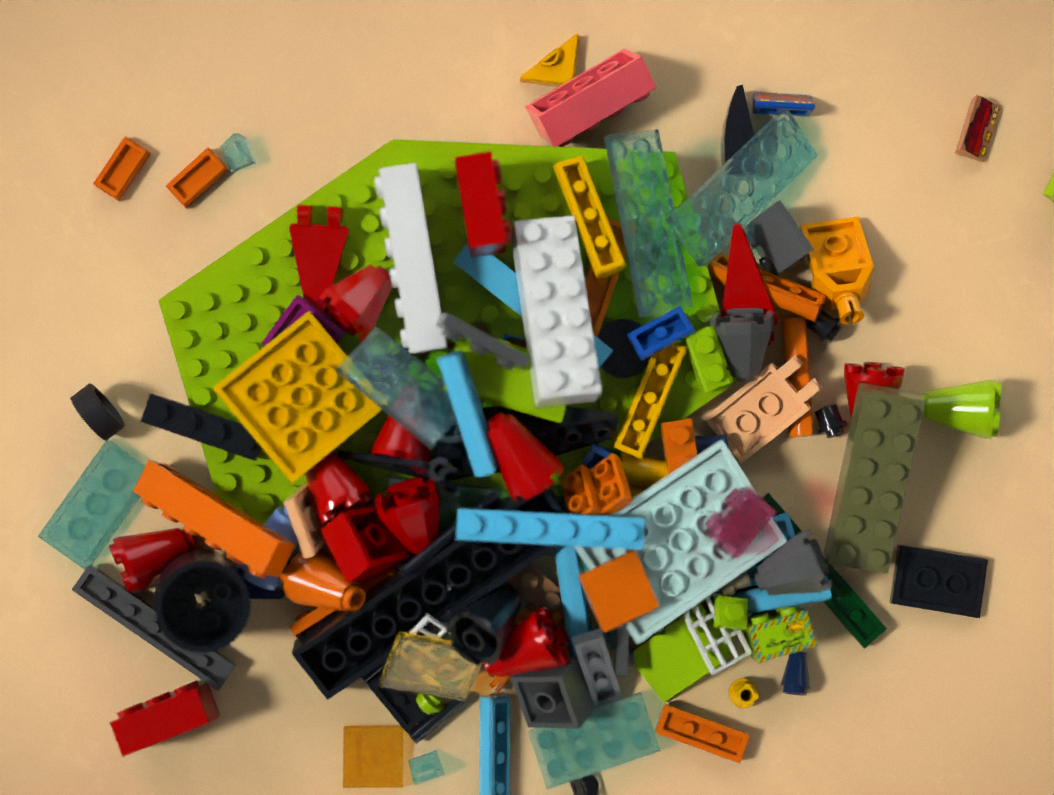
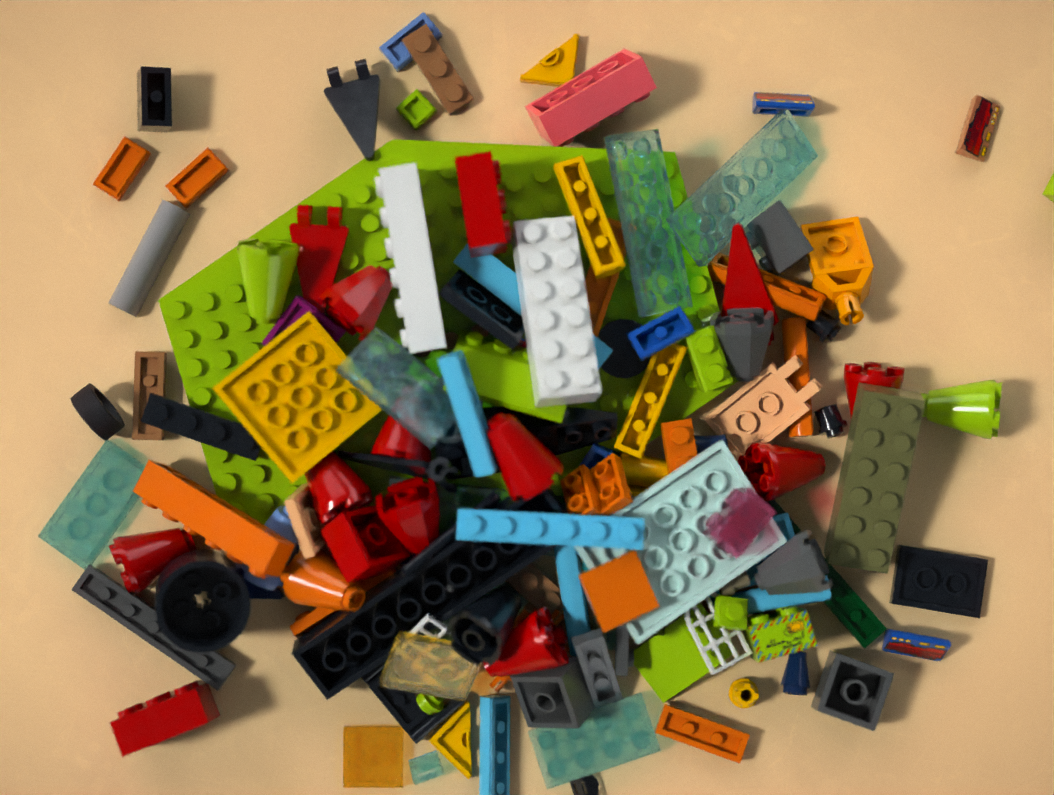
clear light blue slope [221,133,256,172] -> none
dark grey plate [436,313,529,371] -> none
black slope [721,85,756,183] -> none
none -> light grey brick [108,200,190,317]
none -> medium nougat plate [132,351,167,441]
none -> black brick [137,66,172,132]
none -> lime cone [237,239,299,324]
none -> black flag [324,58,380,161]
none -> medium blue tile [379,12,443,72]
none -> lime tile [396,89,437,131]
none -> medium nougat plate [402,24,474,115]
none -> yellow tile [429,700,472,780]
none -> black tile [438,270,525,350]
none -> red cone [738,442,826,502]
none -> dark grey brick [811,650,894,732]
none -> slope [882,629,951,661]

